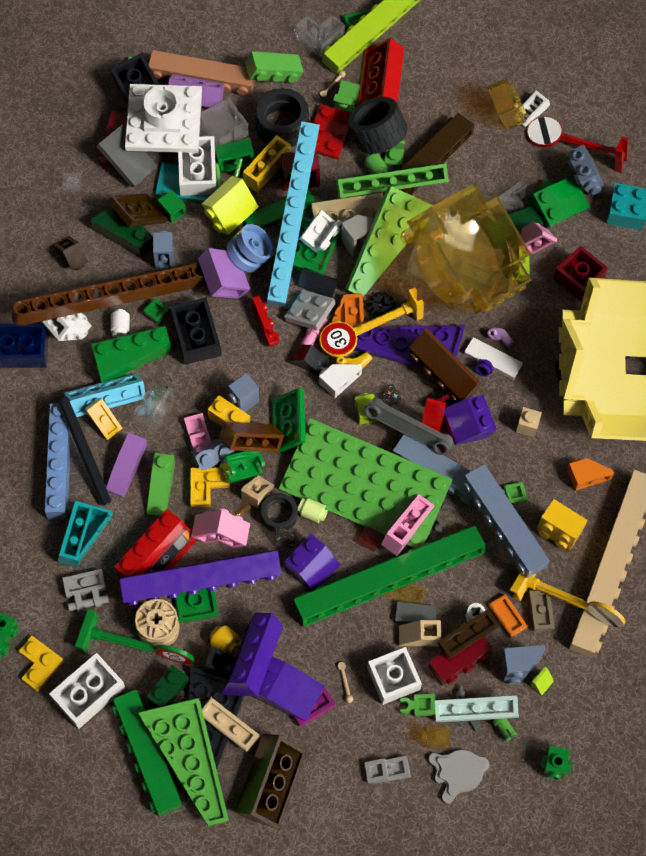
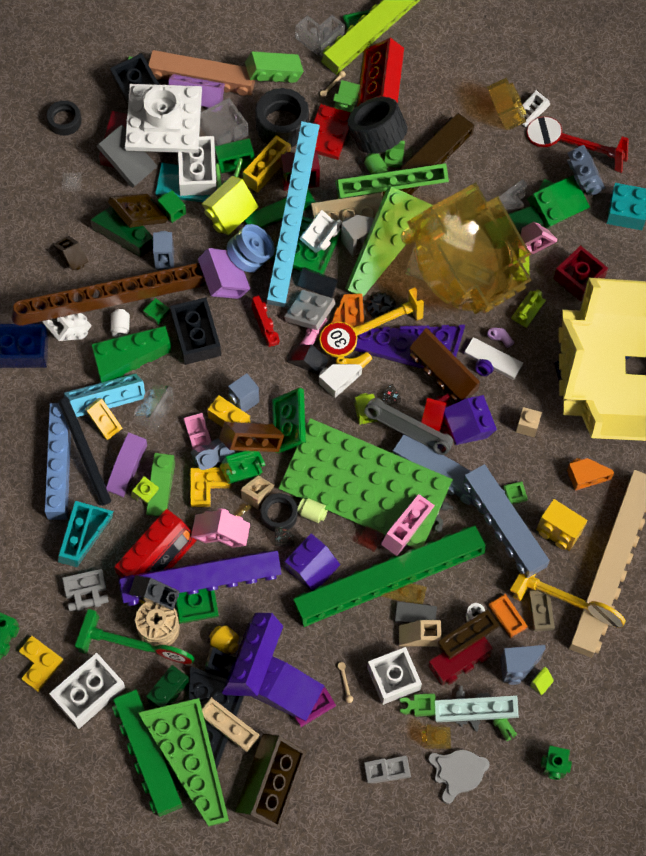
none -> black tyre [47,101,82,136]
none -> black slope [129,575,180,610]
none -> lime bracket [131,476,159,503]
none -> lime hinge [511,289,546,328]

